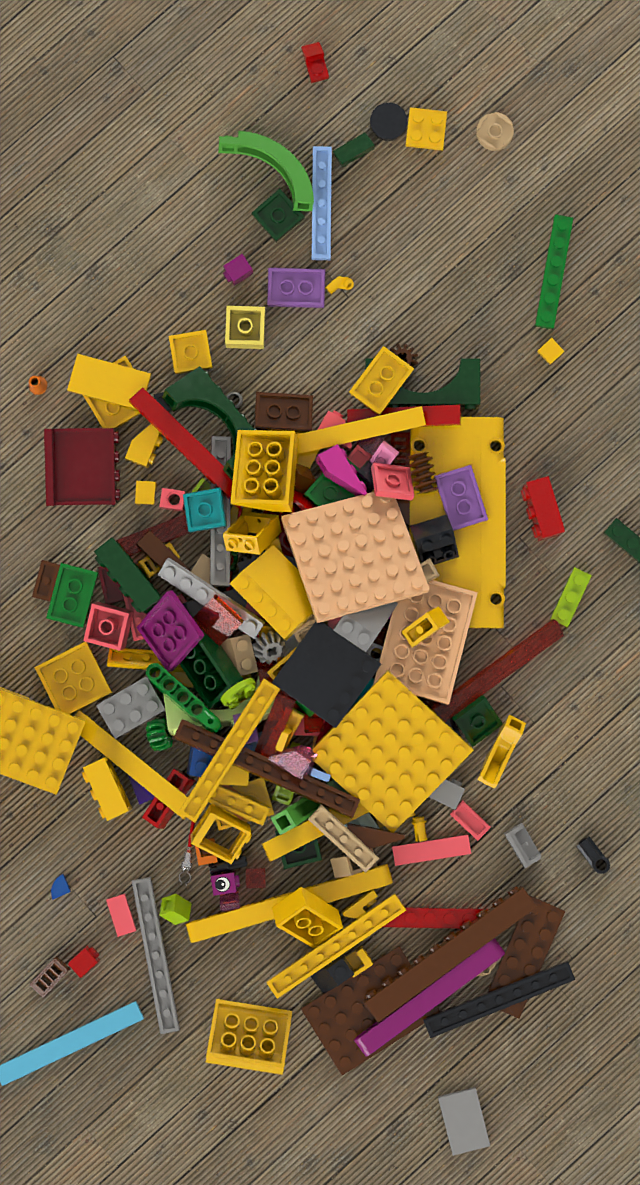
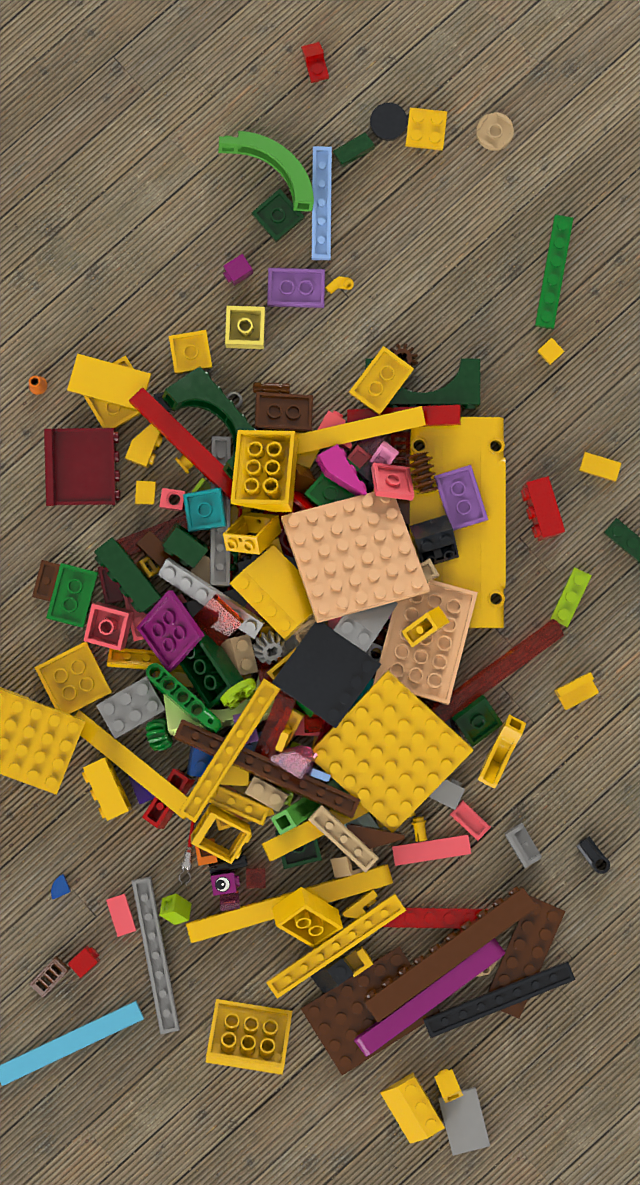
none -> dark green brick [163,522,208,568]
none -> yellow brick [175,455,194,474]
none -> tan brick [245,775,289,812]
none -> reddish brown axle [253,382,290,394]
none -> yellow slope [380,1072,445,1144]
none -> yellow brick [434,1069,463,1103]
none -> yellow panel [554,672,599,710]
none -> yellow tile [579,452,622,482]

